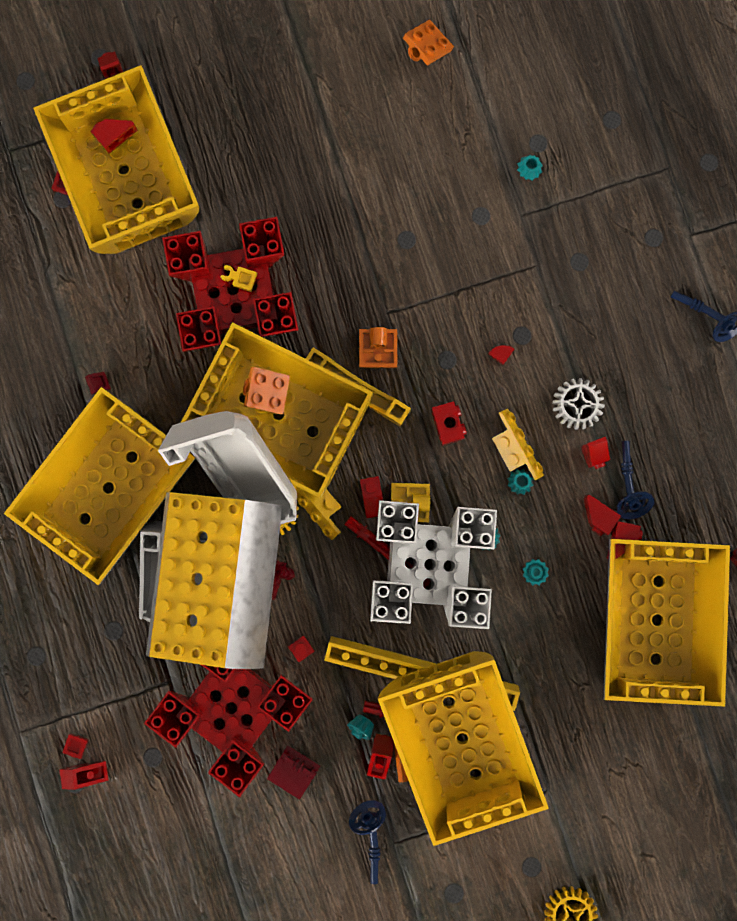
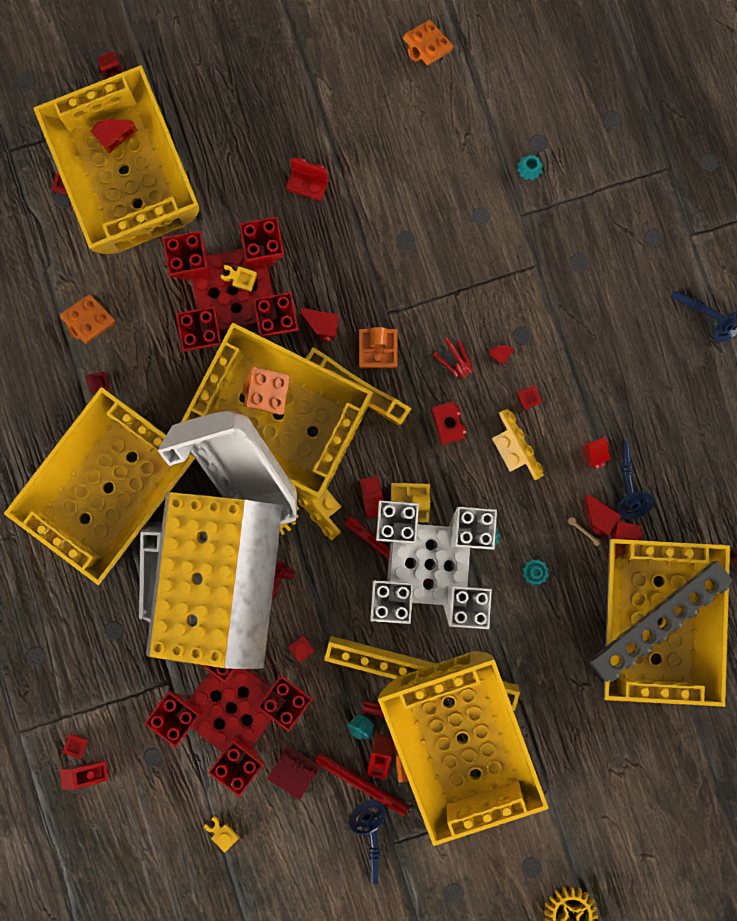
teal piece [507,469,534,495] -> none
white gear [552,378,605,430] -> none
none -> orange plate [60,294,115,344]
none -> yellow plate [204,816,239,853]
none -> red bracket [286,157,329,202]
none -> red slope [301,308,339,342]
none -> red axle [315,753,410,817]
none -> red plant [433,337,474,379]
none -> red plate [516,385,543,411]
none -> tan hinge [568,517,601,546]
none -> dark grey brick [588,561,733,682]

